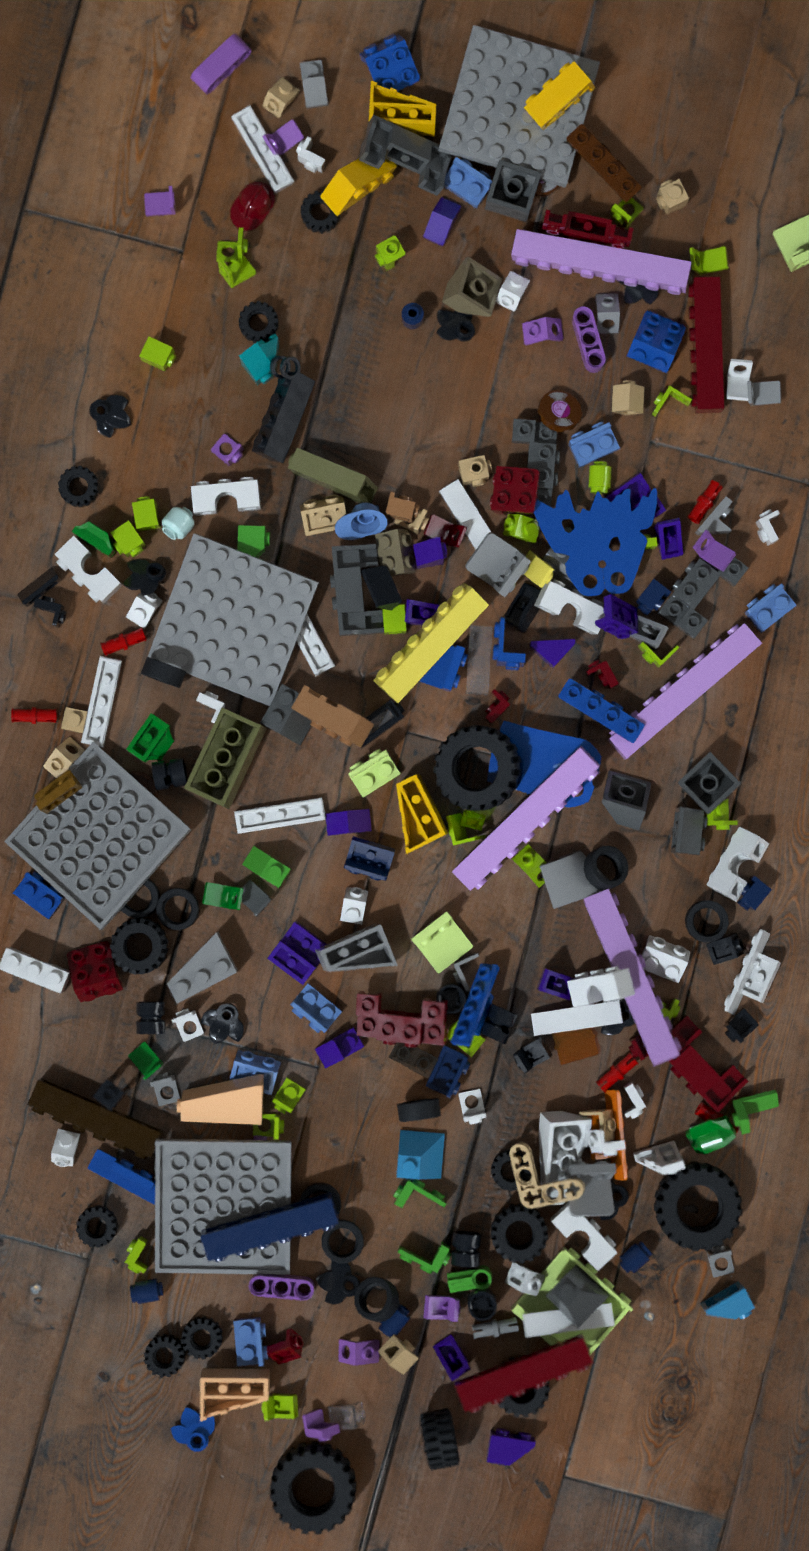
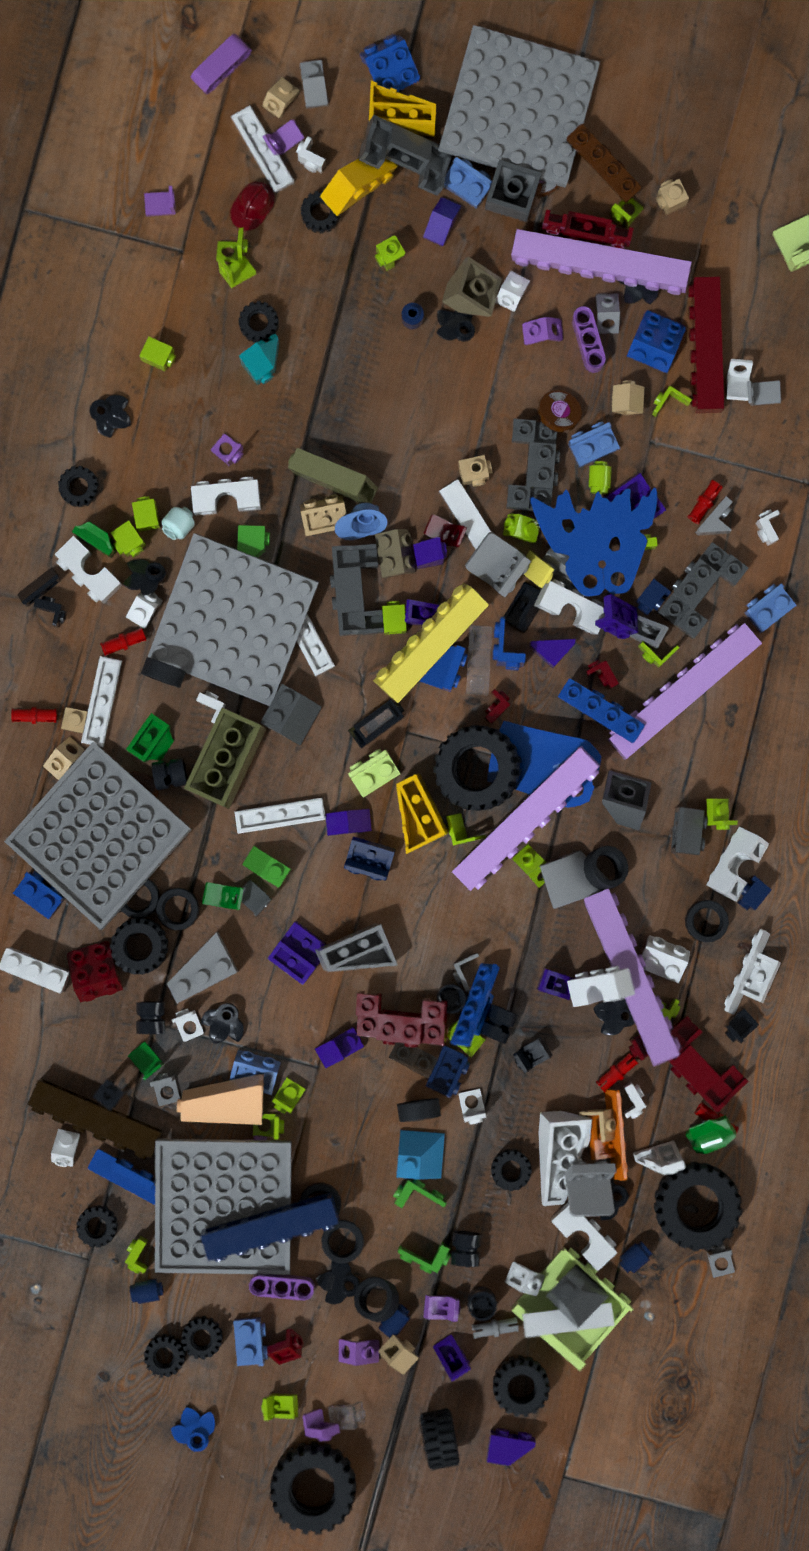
pearl gold bracket [34,770,83,814] -> none
light nougat wedge [200,1368,270,1422] -> none
black hinge [252,356,315,463] -> none
medium blue bracket [290,983,342,1033] -> none
medium nougat wedge [291,685,374,748] -> none
white bracket [340,887,368,925] -> none
black slope [361,566,402,611] -> none
medium nougat brick [385,492,420,523] -> none
tan bracket [394,509,430,534] -> none
yellowish green bracket [411,911,473,973] -> none
bright green piece [447,1265,492,1293] -> none
dark red brick [455,1334,593,1413] -> none
clear neon green slope [460,810,486,830] -> none
dark red bracket [490,466,540,515] -> none
black tyre [491,1203,548,1264] -> none
tan beam [510,1142,585,1208] -> none
yellow wedge [524,61,595,131] -> none
white tile [531,1001,623,1036] -> none
clear orange piece [552,1028,598,1065] -> none
white bracket [588,1130,626,1156] -> none
dark purple slope [654,518,683,560] -> none
dark grey slope [677,752,741,815] -> none
lime bracket [689,246,729,275] -> none
medium lavender bracket [693,530,736,571] -> none
dark azure slope [700,1281,755,1319] -> none
black bracket [706,933,744,965] -> none
bright green bracket [732,1090,779,1135] -> none

